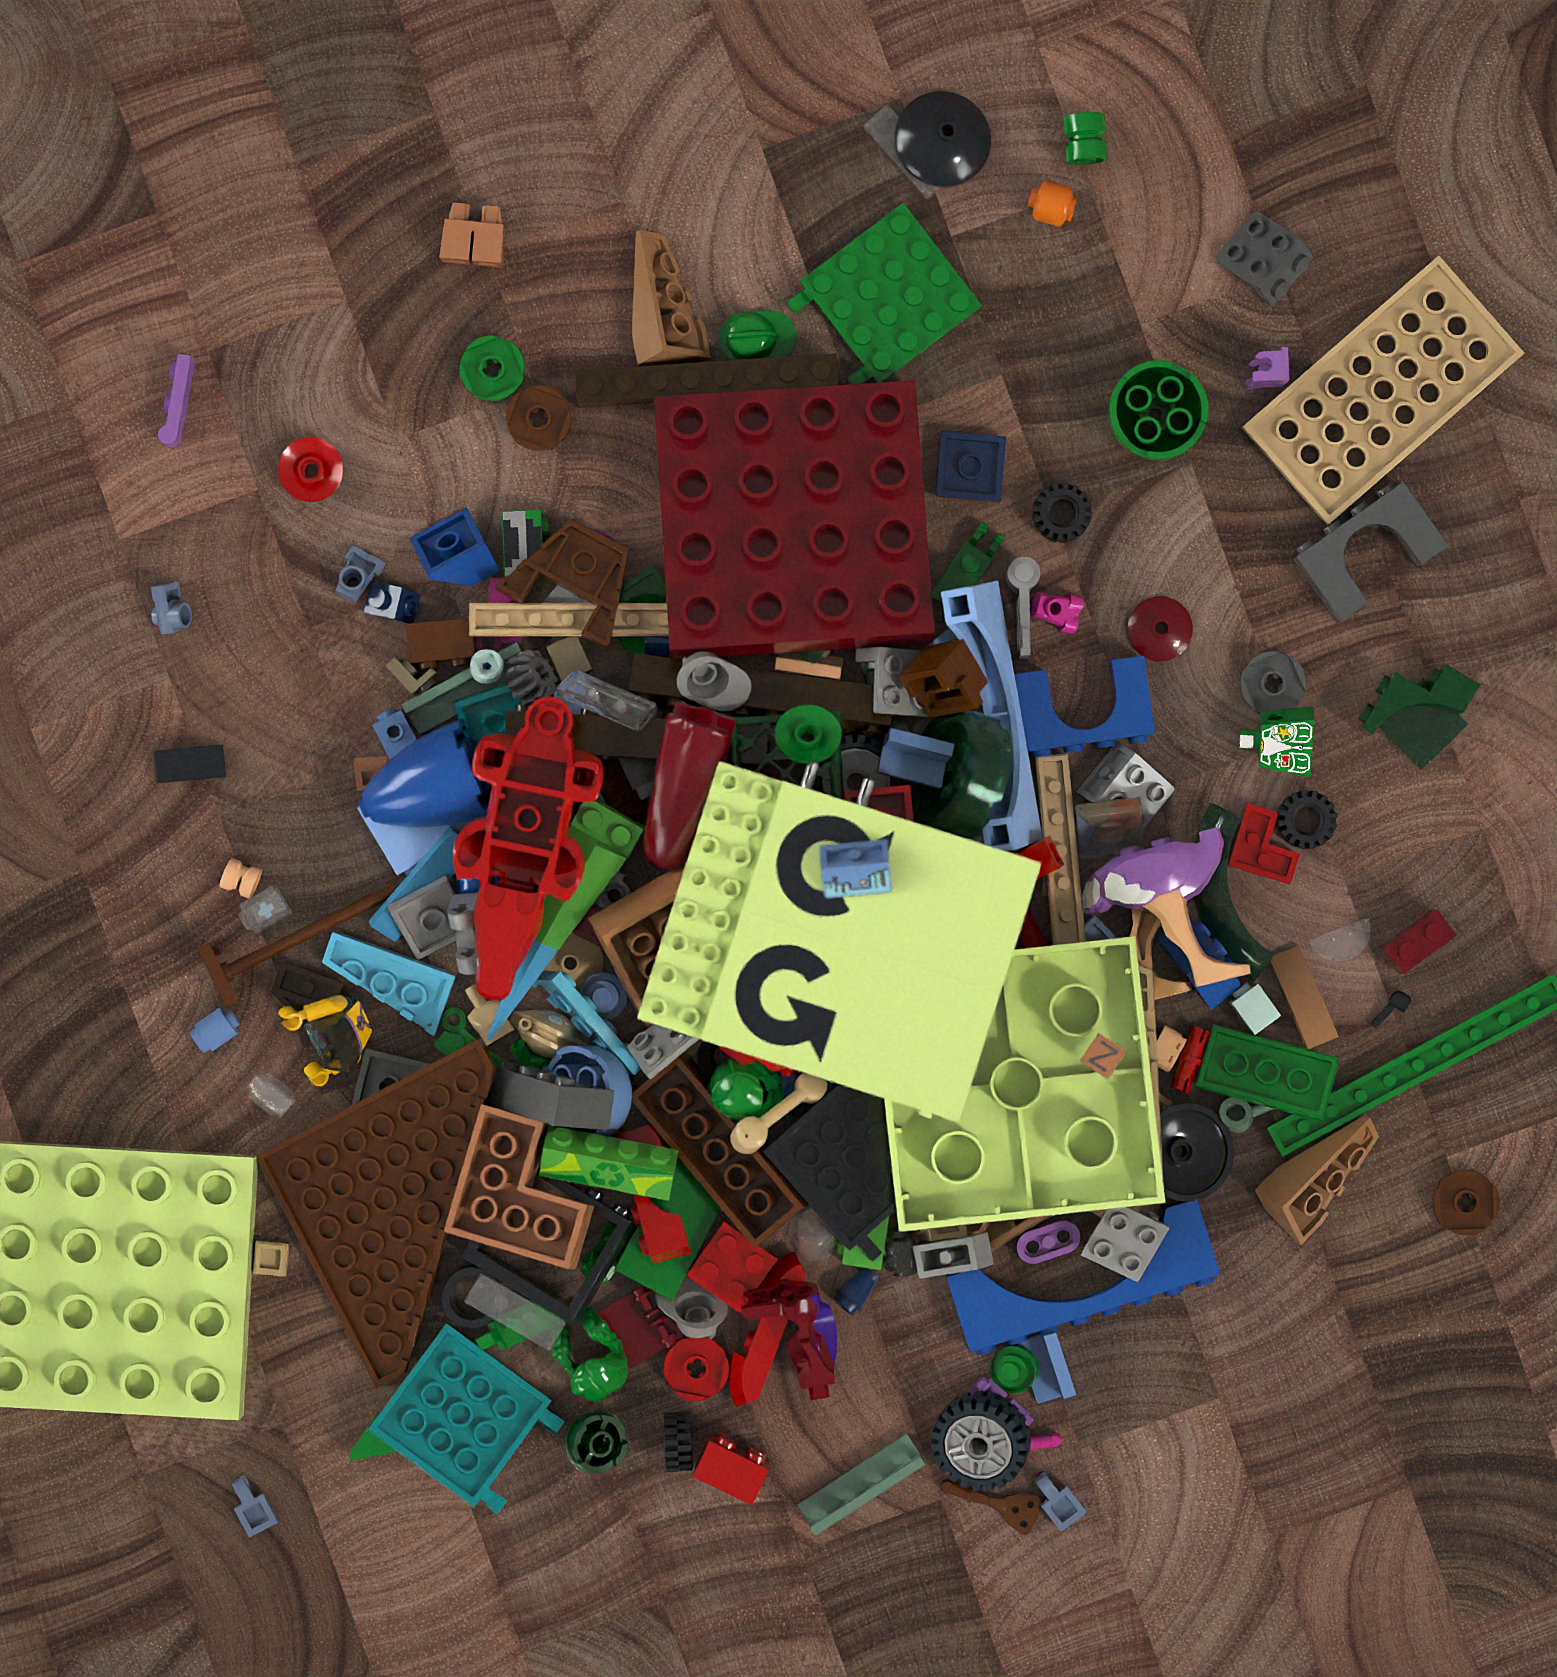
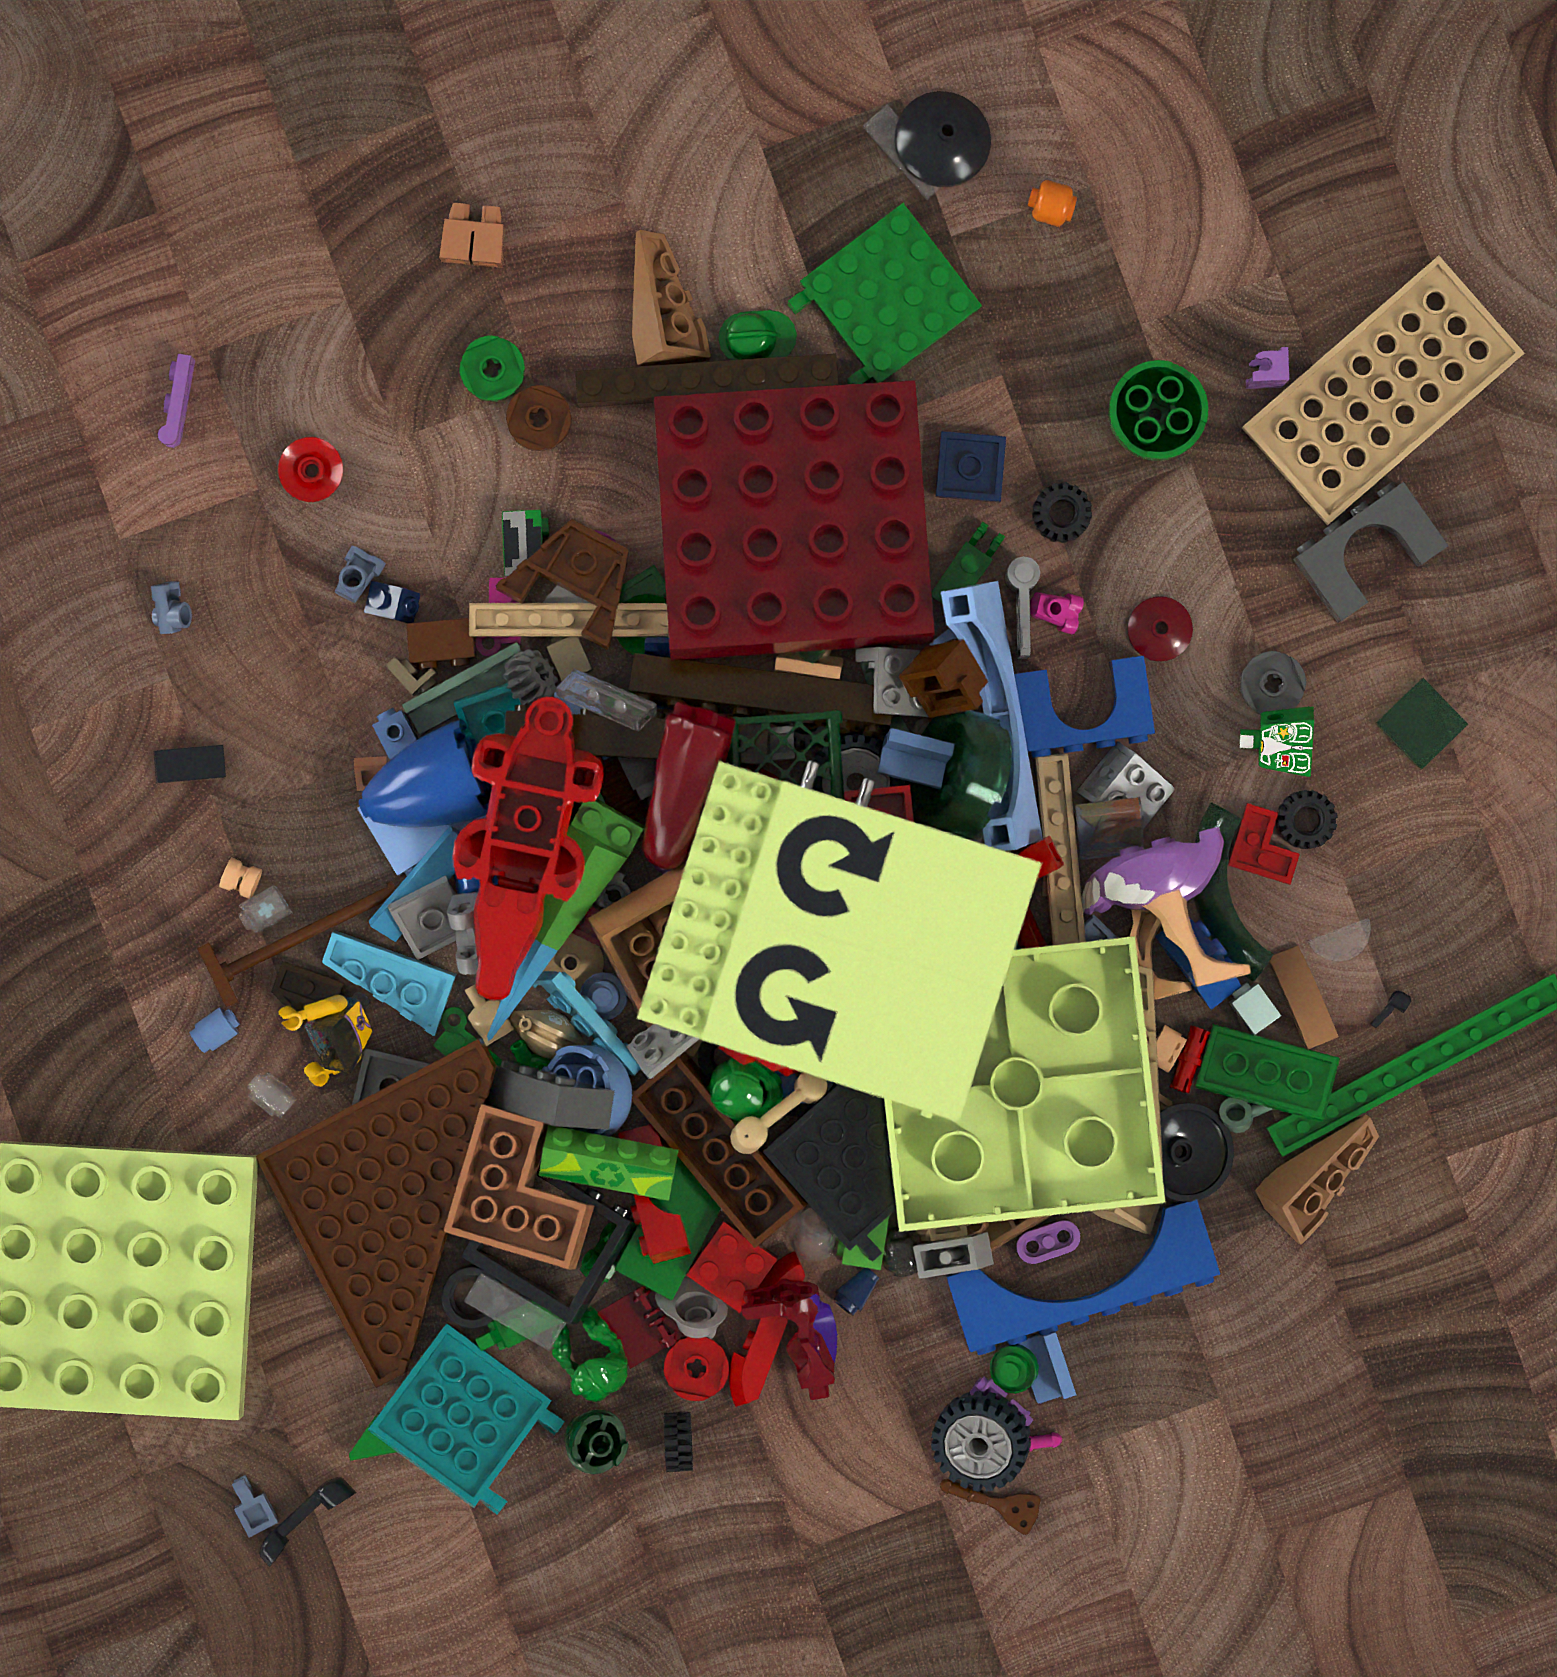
tan tile [253,1240,289,1276] -> none
blue slope [410,507,500,586] -> none
light aqua tile [470,649,503,684] -> none
light grey piece [676,651,751,711] -> none
red brick [693,1432,770,1505] -> none
green dish [775,705,842,764] -> none
sand green fence [797,1432,926,1536] -> none
medium blue panel [819,839,892,898] -> none
sand blue plate [1033,1471,1087,1532] -> none
green wheel [1063,112,1108,165] -> none
nougat tile [1080,1033,1126,1079] -> none
light grey hinge [1080,1207,1170,1282] -> none
dark grey bracket [1216,212,1314,307] -> none
dark green arch [1358,664,1480,736] -> none
dark red brick [1379,909,1457,974] -> none
reddish brown plate [1432,1169,1500,1235] -> none
none -> black piece [259,1477,356,1567]

